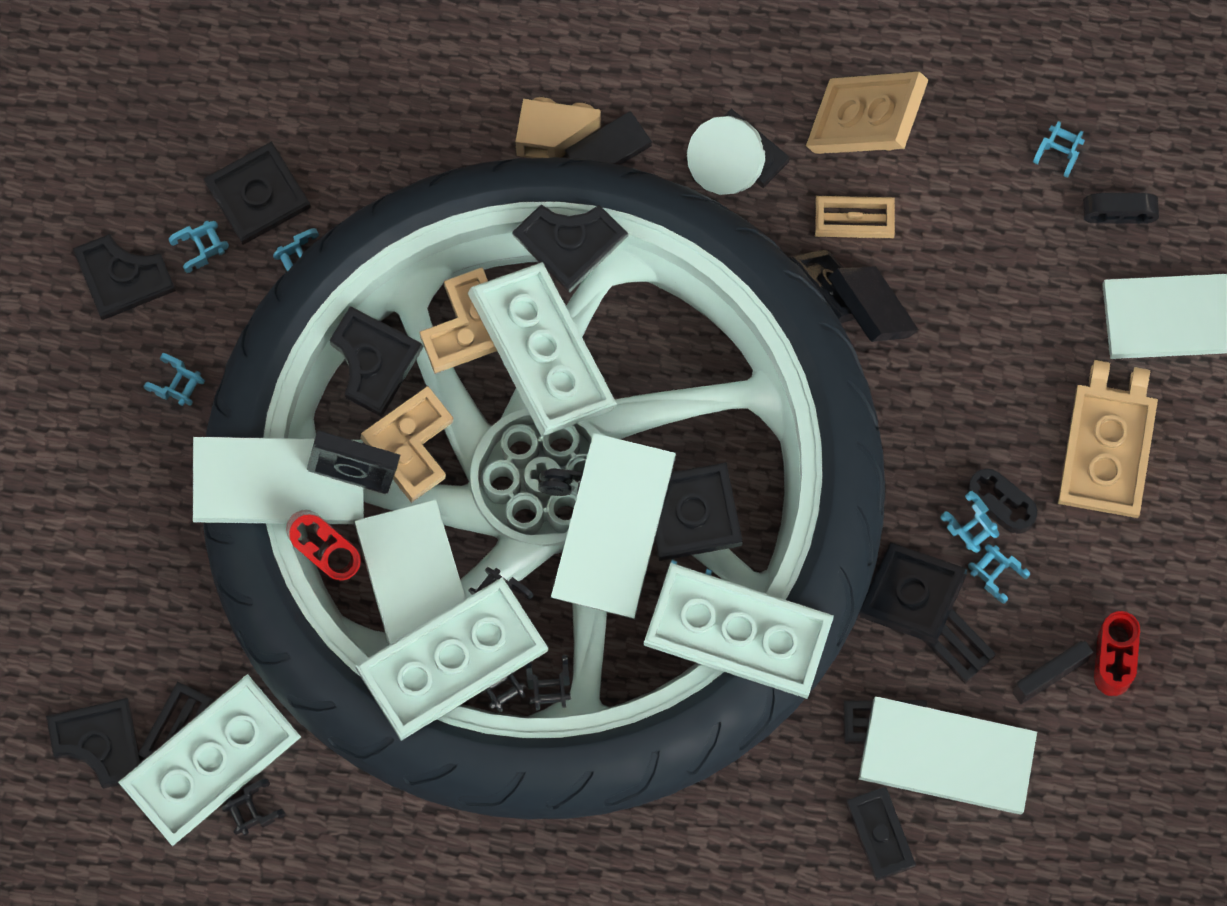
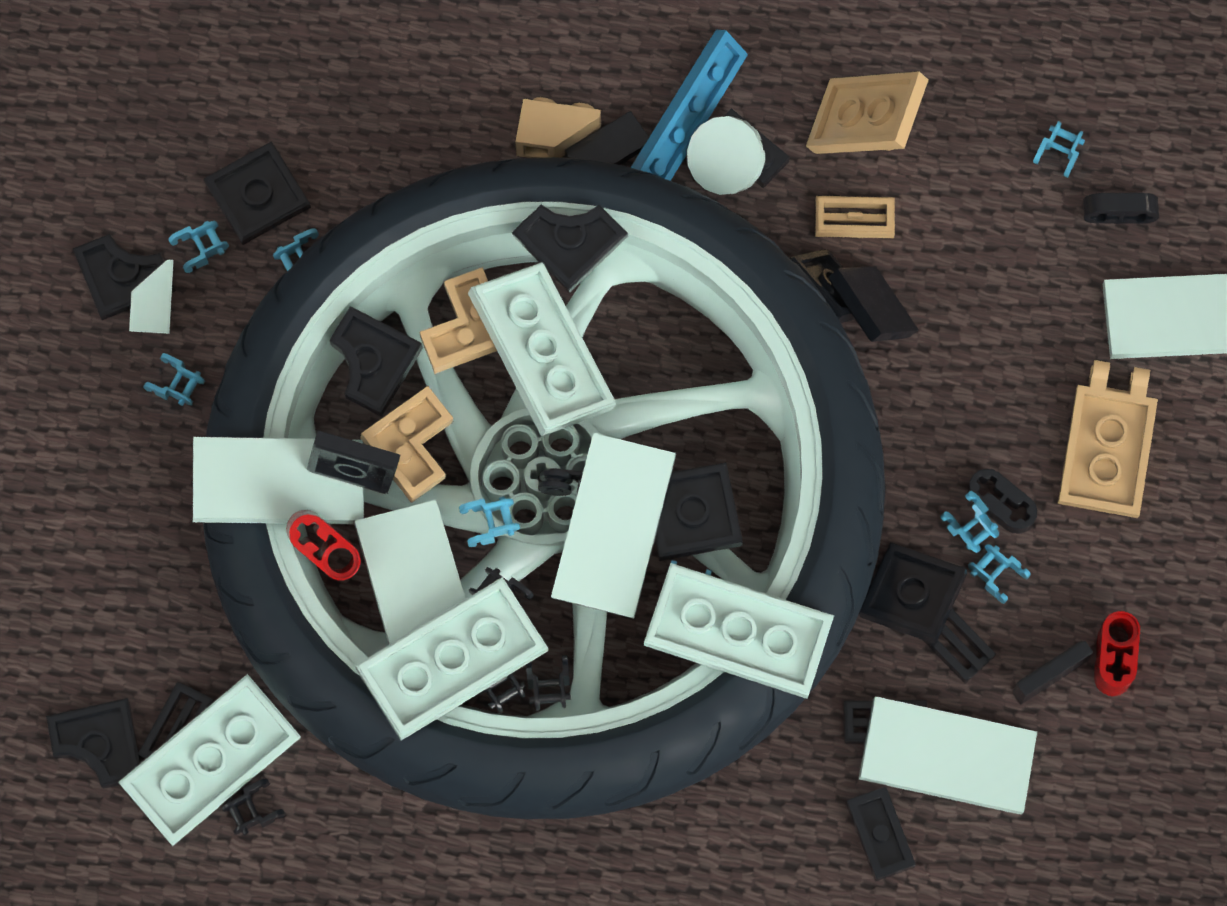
none -> light aqua tile [129,260,173,334]
none -> medium azure piece [459,496,520,547]
none -> dark azure plate [631,30,748,181]

